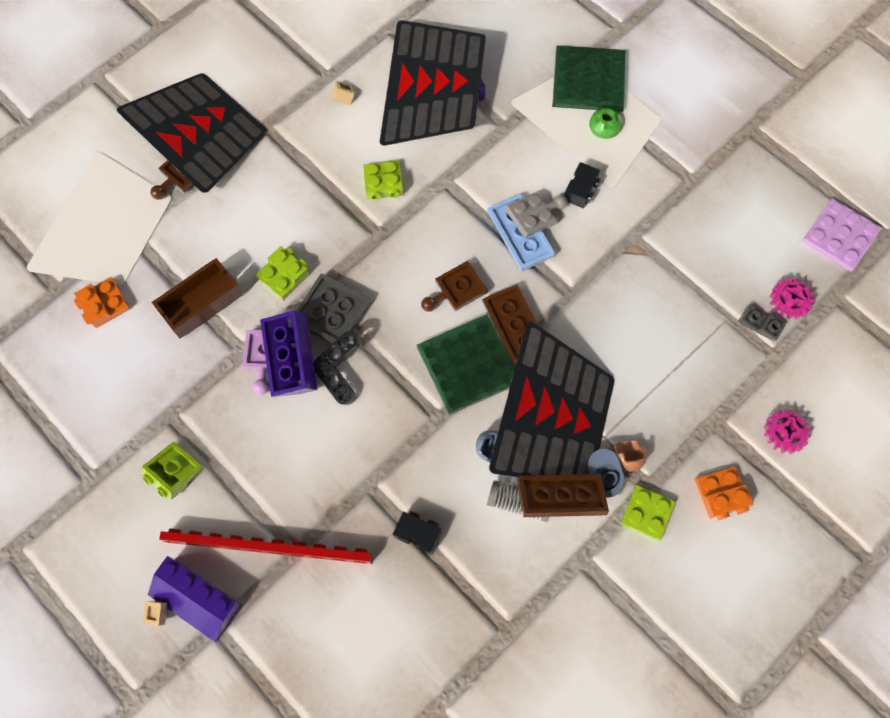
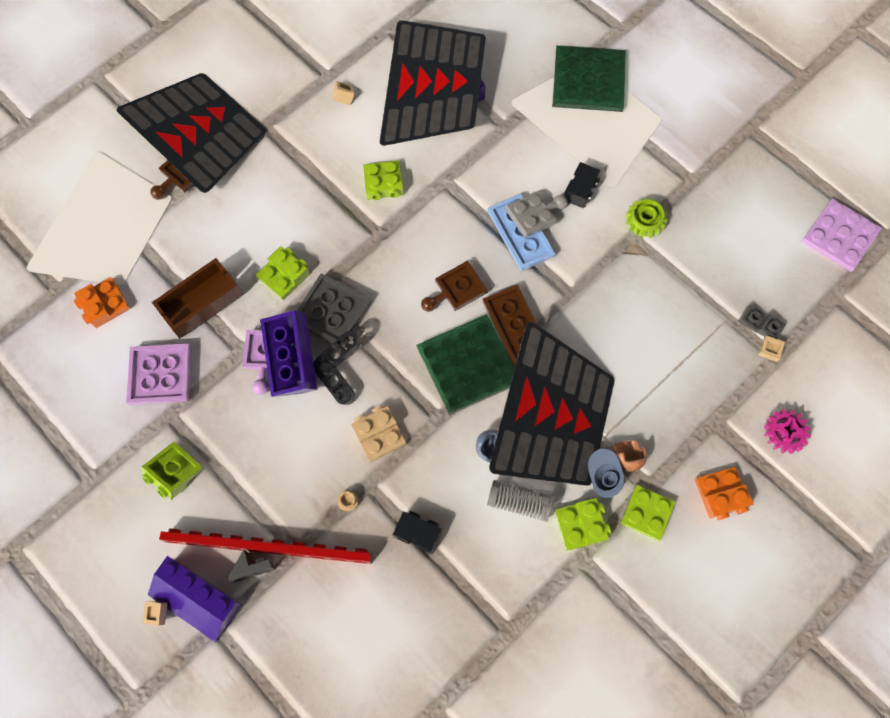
reddish brown plate [517,474,609,517] -> none
bright green piece [589,108,622,139] -> none
dark pink gear [769,278,815,319] -> none
none -> lavender plate [126,343,191,405]
none -> dark grey slope [228,550,275,583]
none -> tan plate [337,490,358,512]
none -> tan plate [351,405,406,463]
none -> lime plate [555,498,611,552]
none -> lime gear [625,198,668,238]
none -> tan plate [758,335,785,362]

